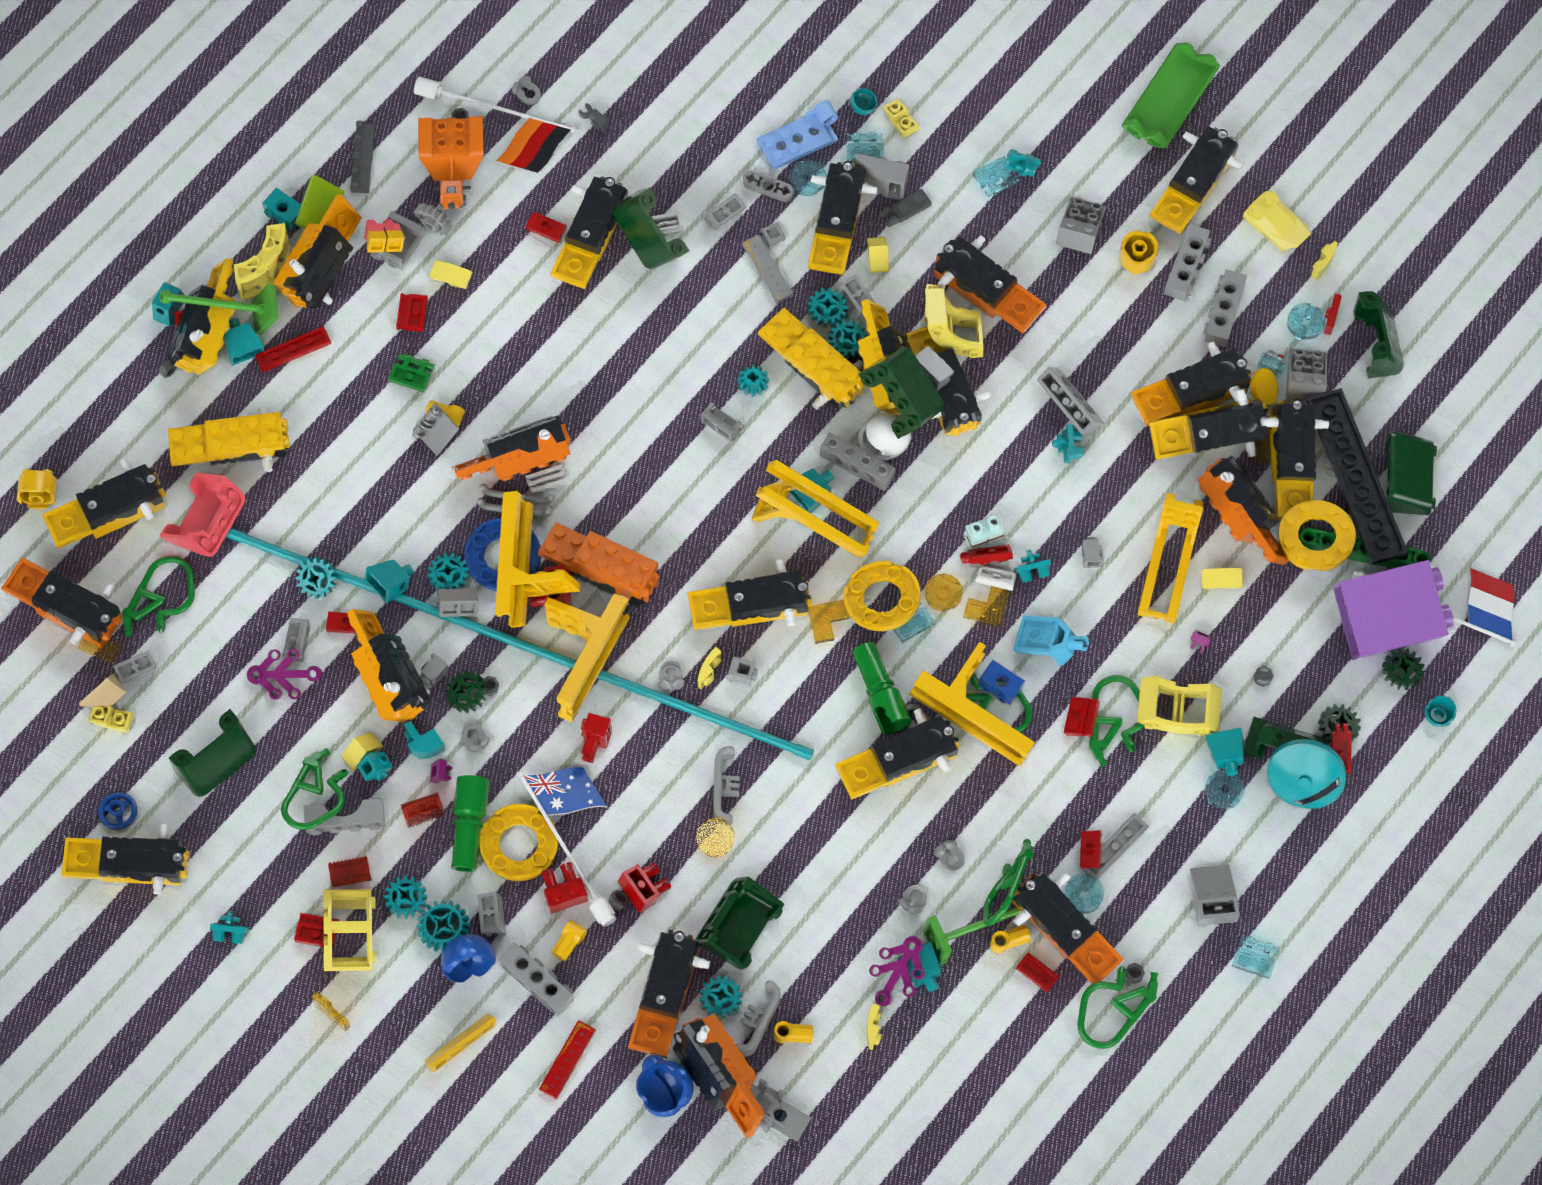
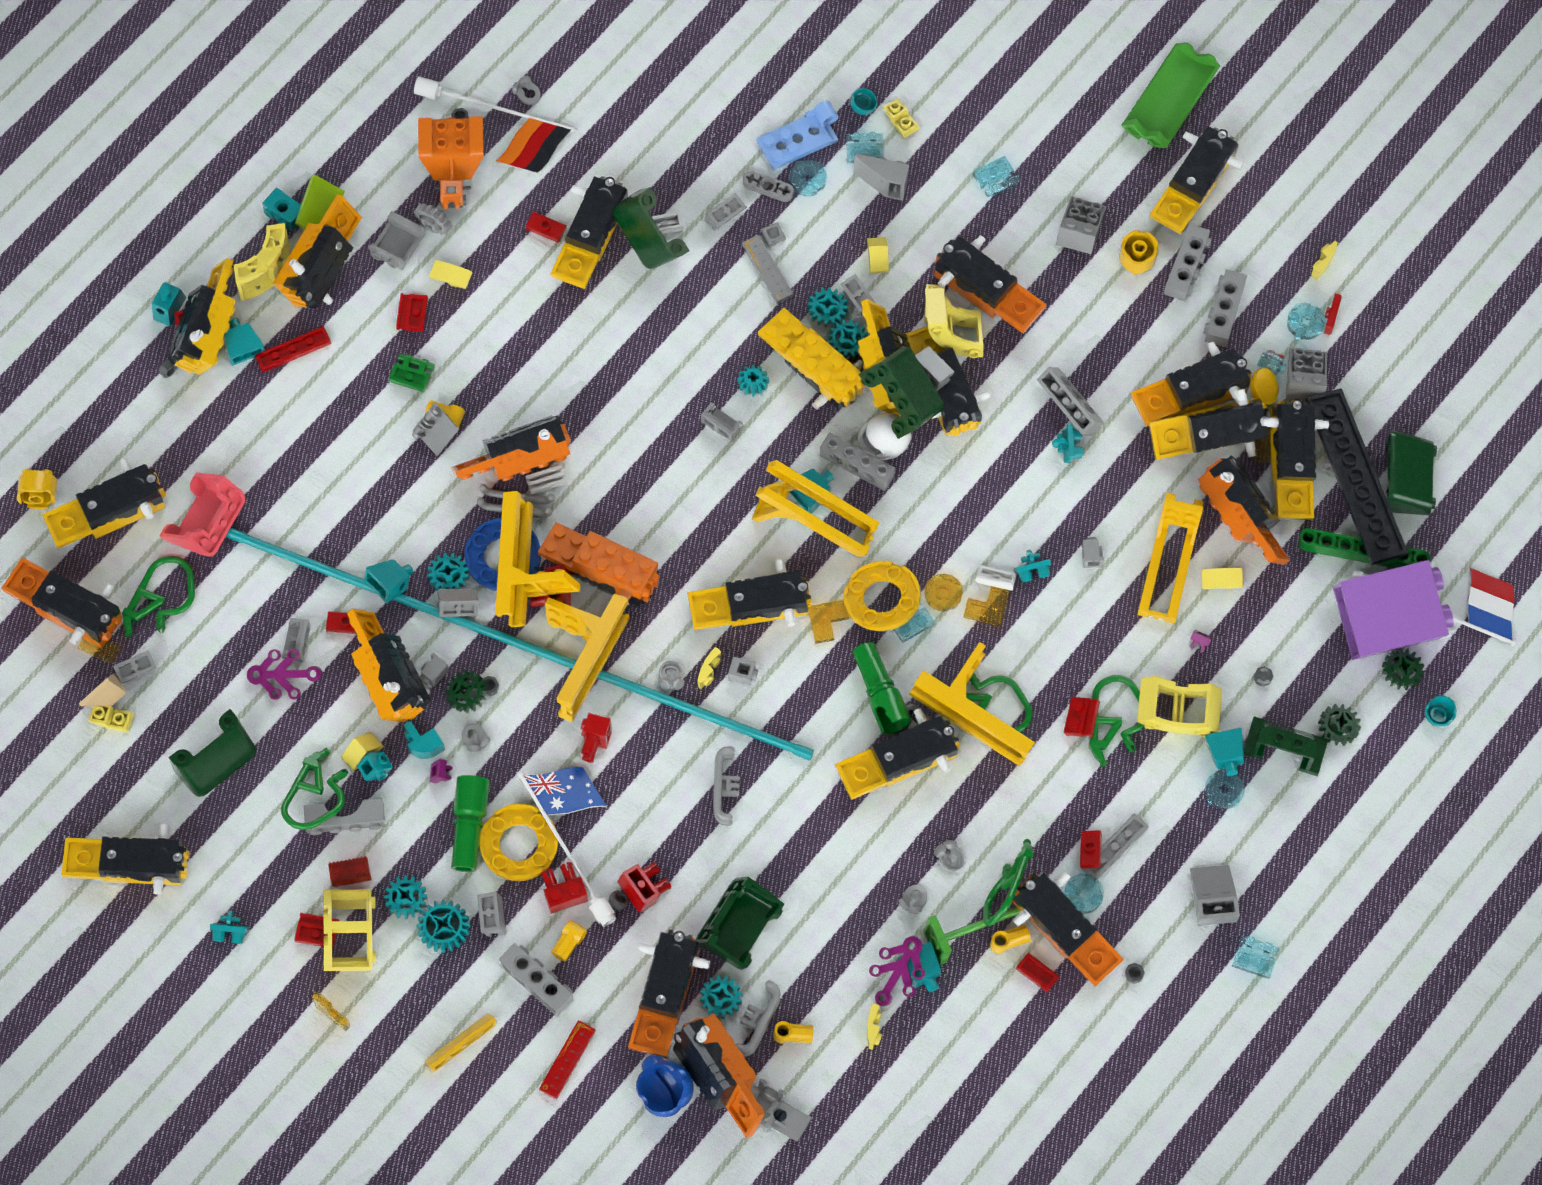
blue piece [98,792,137,830] -> none
bright green tile [159,284,278,335] -> none
yellow piece [168,407,290,472] -> none
teal gear [295,557,338,599] -> none
dark grey hinge [350,120,375,193] -> none
yellow hips [364,219,405,253] -> none
clear red brick [400,792,445,828] -> none
blue piece [441,934,496,983] -> none
dark grey plate [578,103,609,133] -> none
clear yellow tile [696,818,735,858] -> none
piece [808,161,878,275] -> none
dark grey hinge [879,189,932,227] -> none
red hinge [960,544,1013,565] -> none
light aqua hips [963,515,1004,549] -> none
blue brick [978,660,1025,705] -> none
teal hips [1003,149,1042,177] -> none
medium azure plate [1013,615,1089,666] -> none
green piece [1077,966,1159,1049] -> none
light yellow slope [1243,191,1312,252] -> none
teal dish [1267,739,1347,809] -> none
yellow plate [1278,500,1356,572] -> none
red hinge [1331,723,1352,774] -> none
dark green windscreen [1353,291,1404,379] -> none

